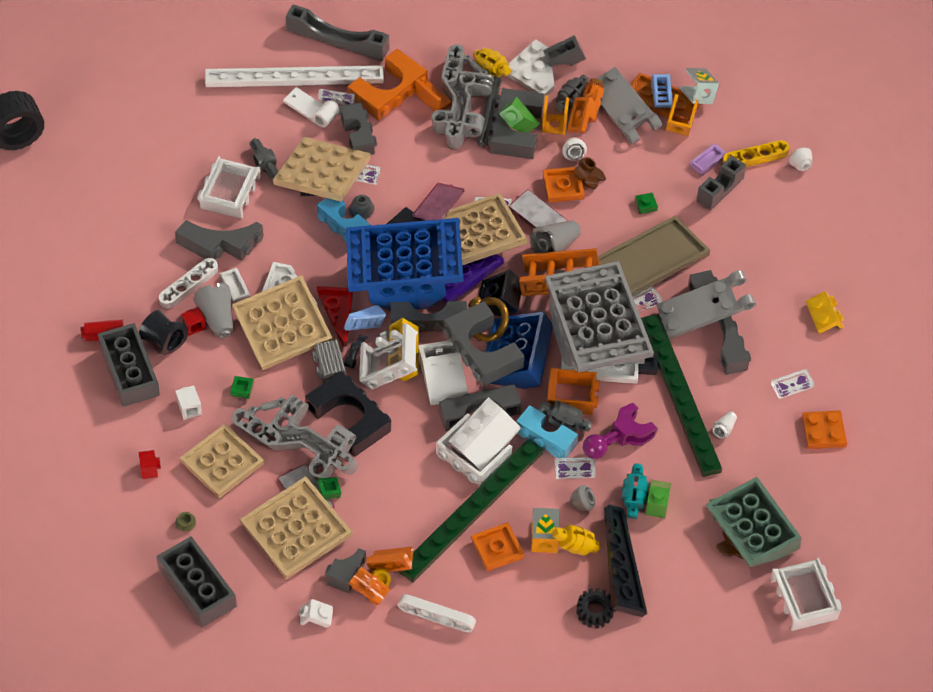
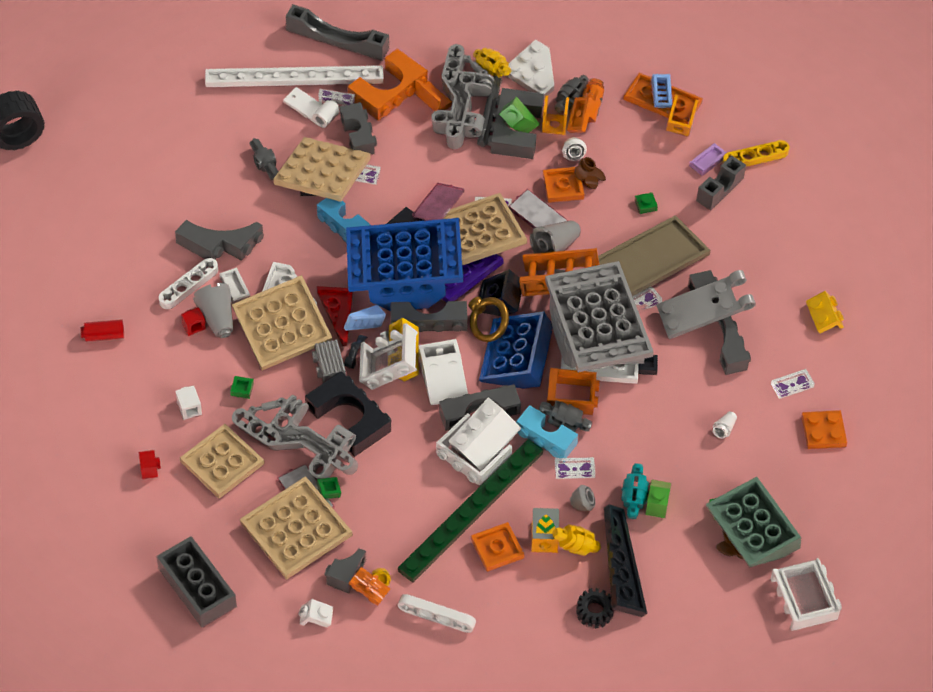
dark grey brick [98,323,160,407] -> none
black hat [139,310,188,355] -> none
olive plate [176,512,196,532] -> none
white window [198,156,261,219] -> none
dark grey cone [349,195,375,218] -> none
orange panel [366,546,413,572] -> none
dark grey arch [443,301,524,386] -> none
dark grey arch [543,35,586,67] -> none
magenta piece [582,403,658,459] -> none
light grey hinge [586,67,663,144] -> none
dark green plate [641,314,722,477] -> none
light aqua piece [680,68,719,104] -> none
white cone [789,147,813,171] -> none

